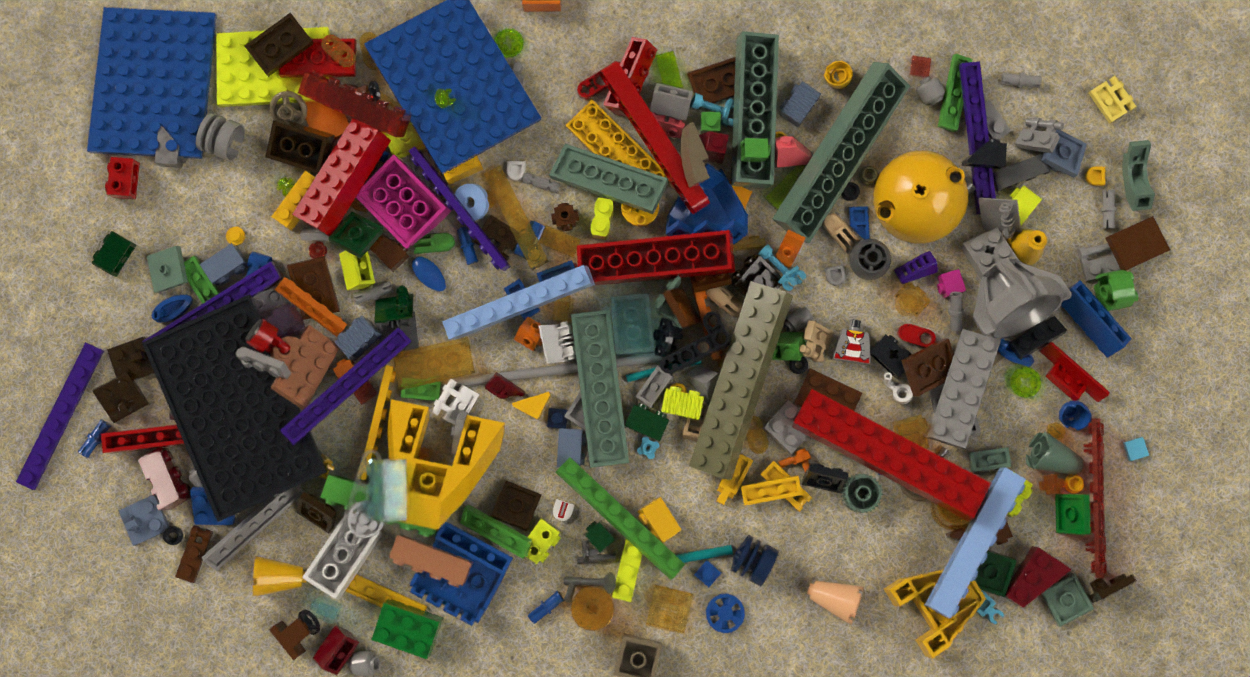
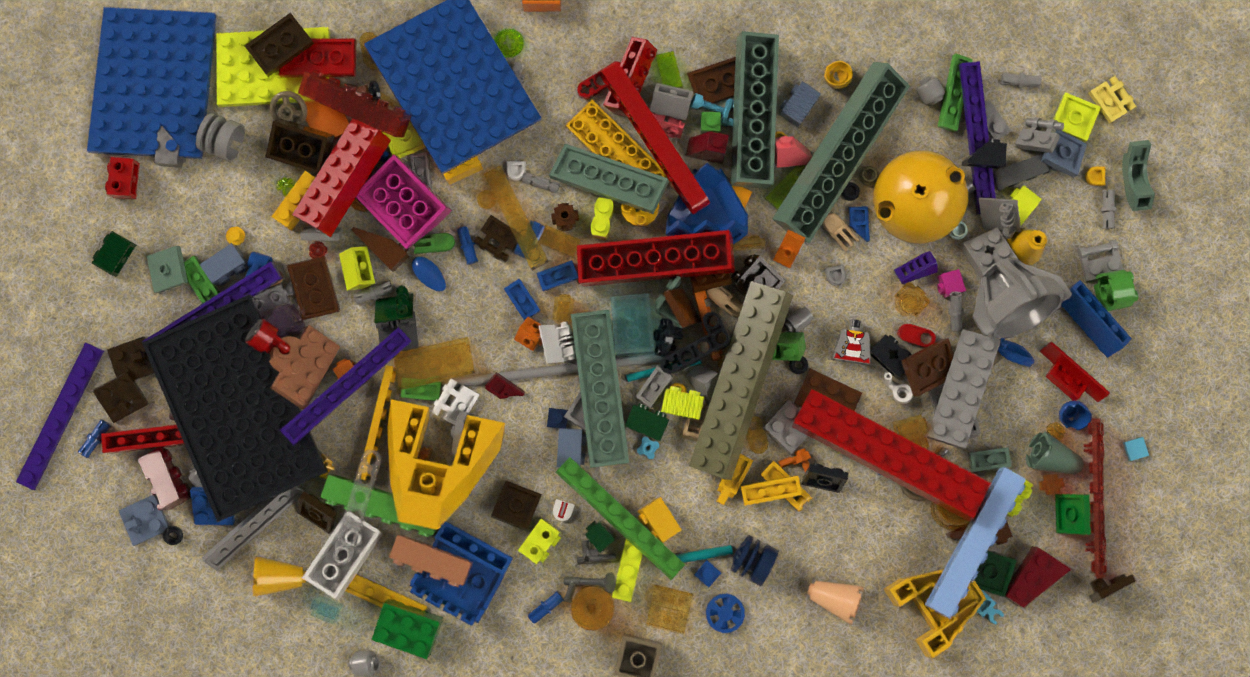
blue arm [151,294,193,323] -> none
reddish brown plate [175,525,213,583] -> none
light grey plate [236,347,291,379] -> none
reddish brown piece [269,609,320,661] -> none
orange plate [275,277,347,337] -> none
dark red brick [313,625,359,675] -> none
clear yellow plate [321,35,356,67] -> none
dark green hinge [329,212,384,258] -> none
sand blue brick [335,316,382,361] -> none
light grey wheel [346,500,384,538] -> none
clear red tile [354,380,378,405] -> none
clear light blue brick [366,459,407,522] -> none
dark purple plate [409,146,511,271] -> none
clear neon green plate [434,89,456,108] -> none
light blue brick [442,265,595,340] -> none
light blue tile [455,183,489,221] -> none
bright green plate [460,505,532,559] -> none
yellow slope [512,392,551,420] -> none
dark tan slope [681,122,710,188] -> none
bright green brick [740,138,771,162] -> none
medium azure bar [758,244,806,291] -> none
tan plate [799,321,833,363] -> none
sand green brick [840,474,883,513] -> none
dark grey wheel [849,239,891,280] -> none
clear red tile [910,56,931,77] -> none
black plate [1008,316,1067,360] -> none
clear neon green gear [1010,367,1041,398] -> none
sand green plate [1041,573,1094,627] -> none
yellow plate [1064,474,1084,493] -> none
reddish brown tile [1105,216,1170,271] -> none
none -> light aqua plate [949,221,968,240]
none -> neon yellow plate [1053,93,1101,143]

